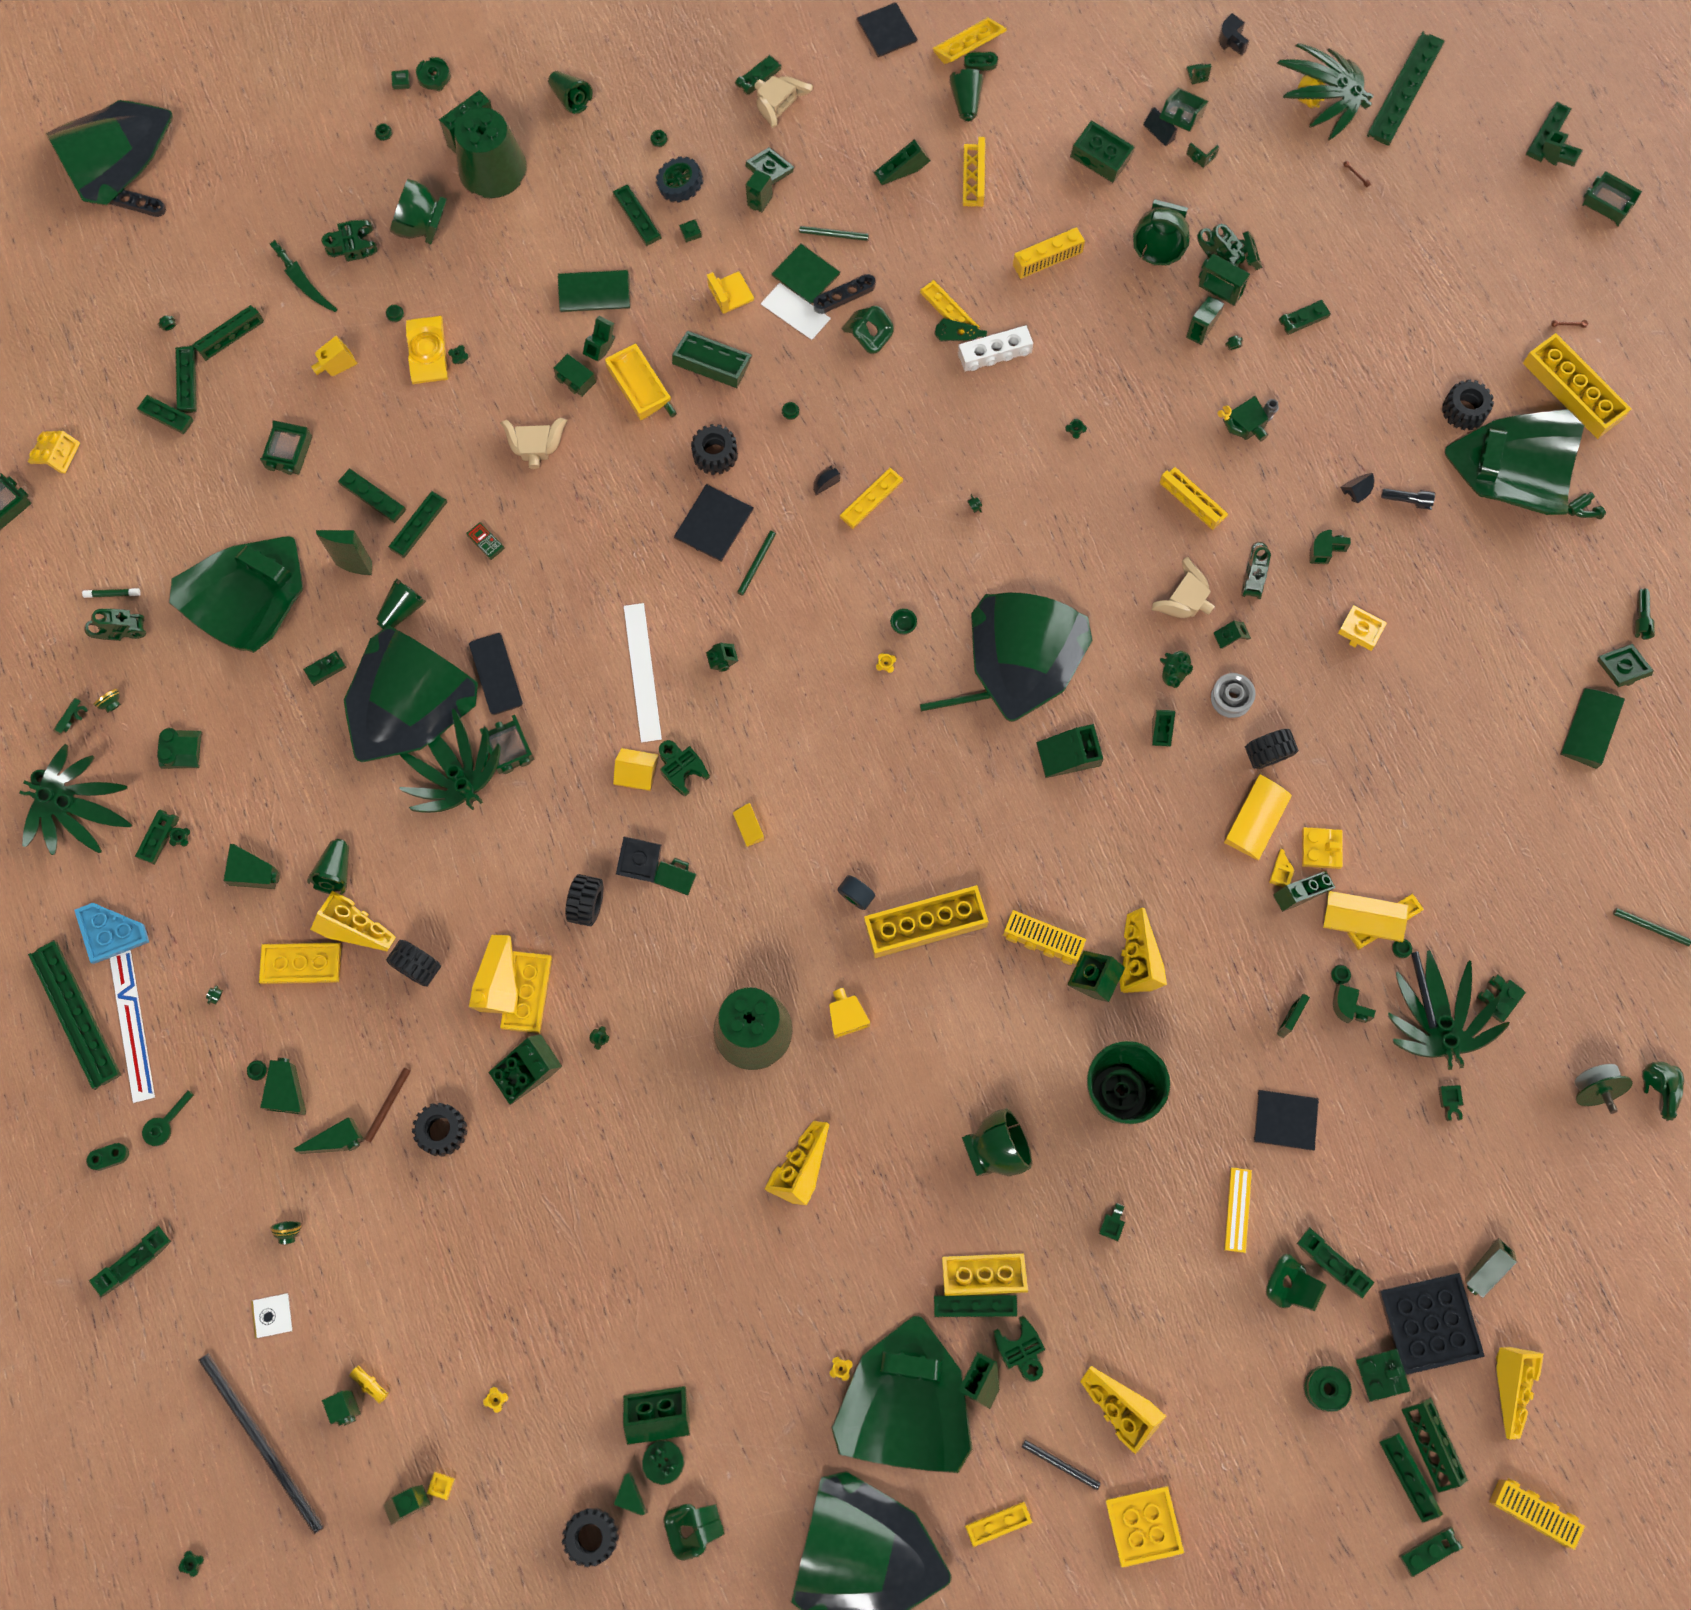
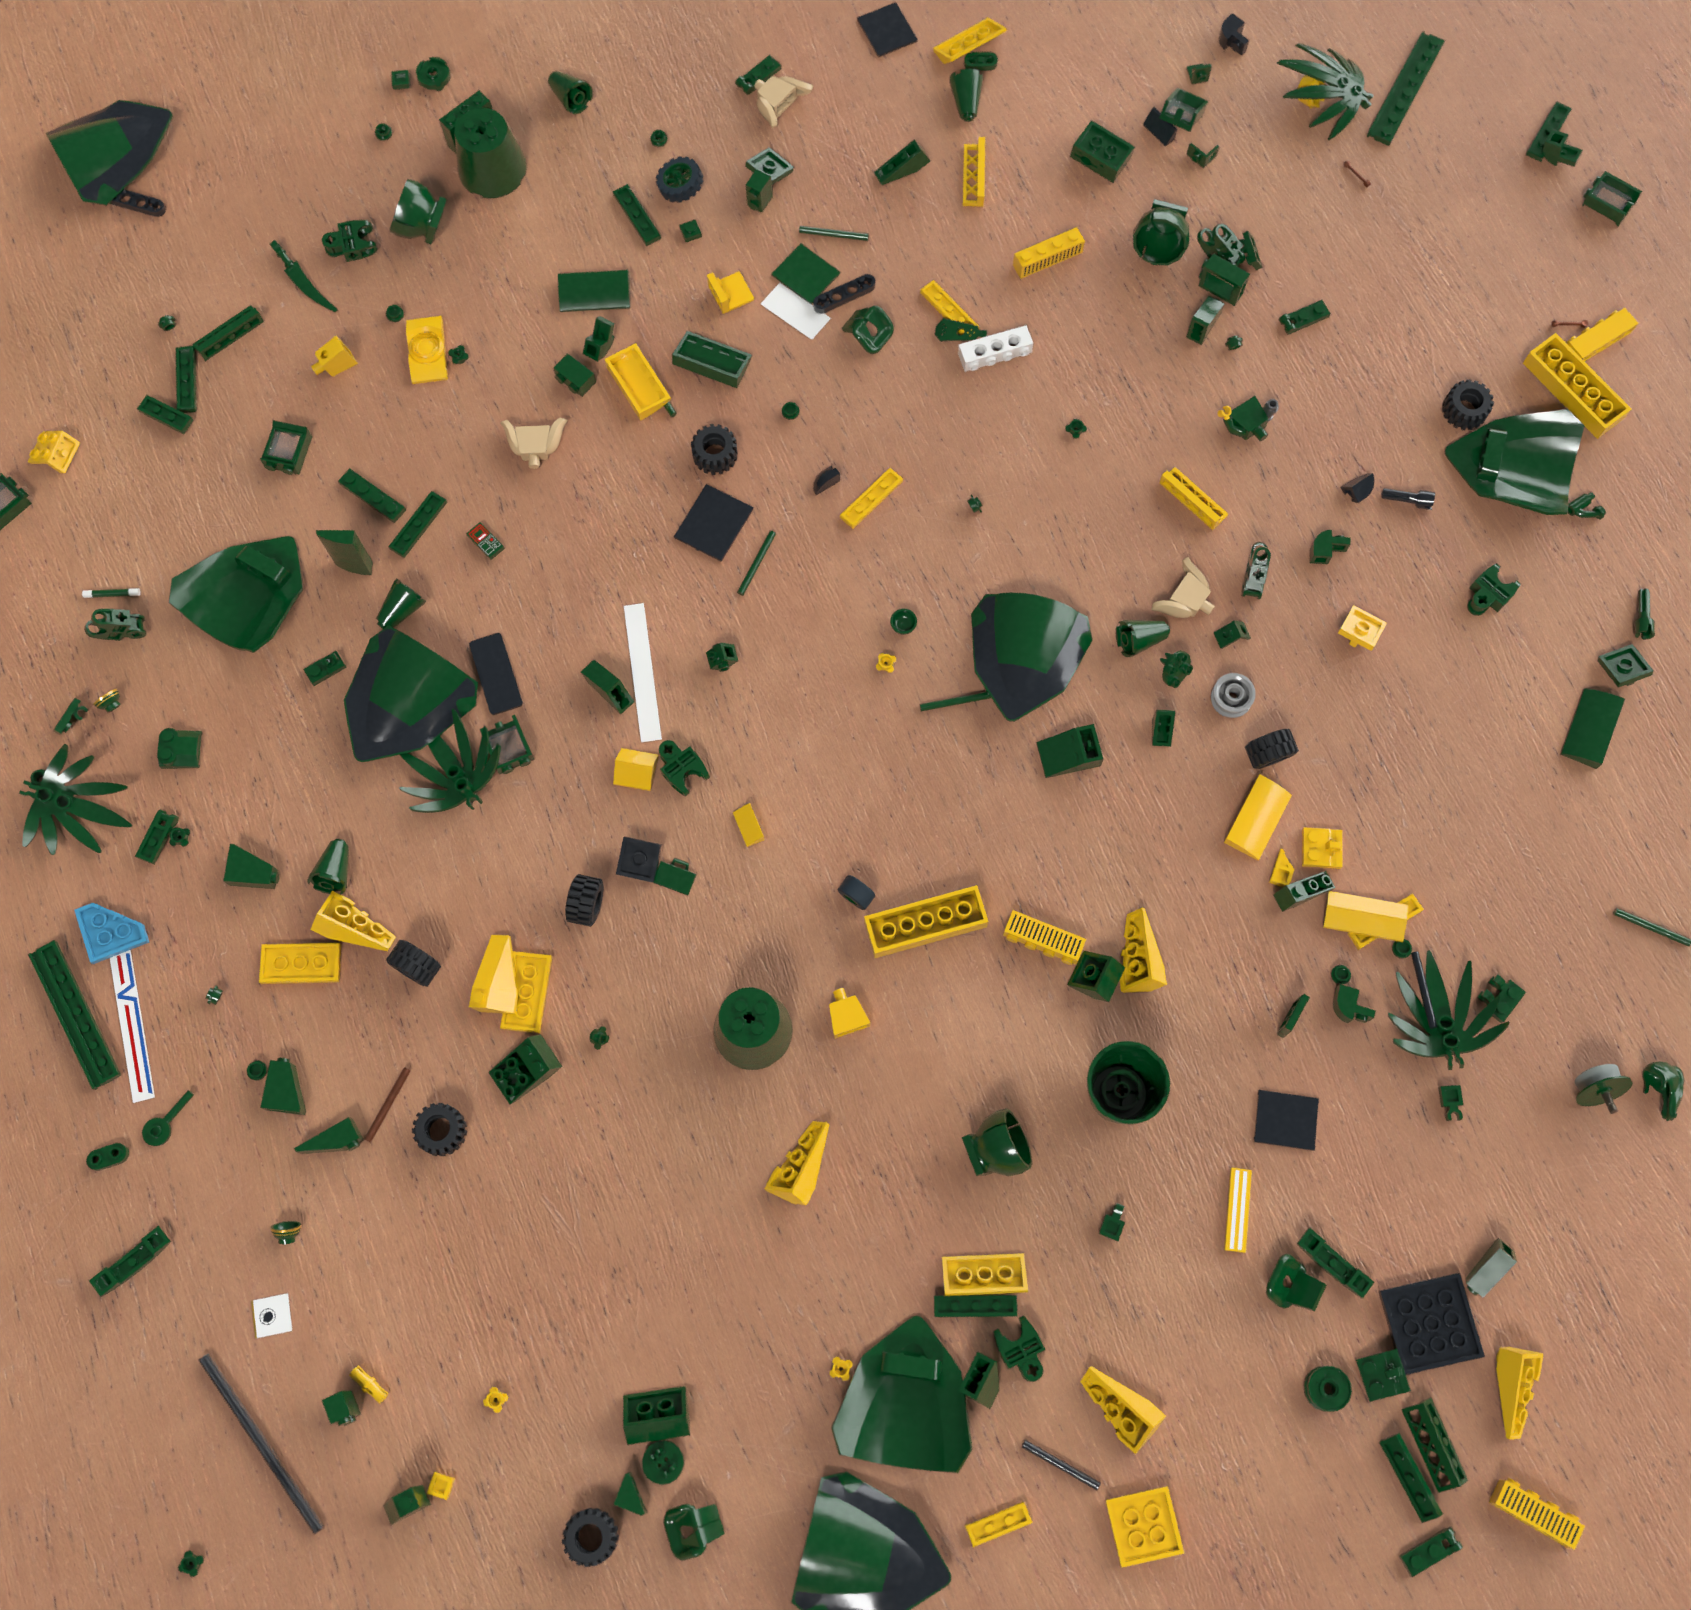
none -> dark green slope [580,660,634,714]
none -> dark green cone [1115,620,1170,657]
none -> dark green piece [1467,563,1521,616]
none -> yellow brick [1566,308,1639,362]

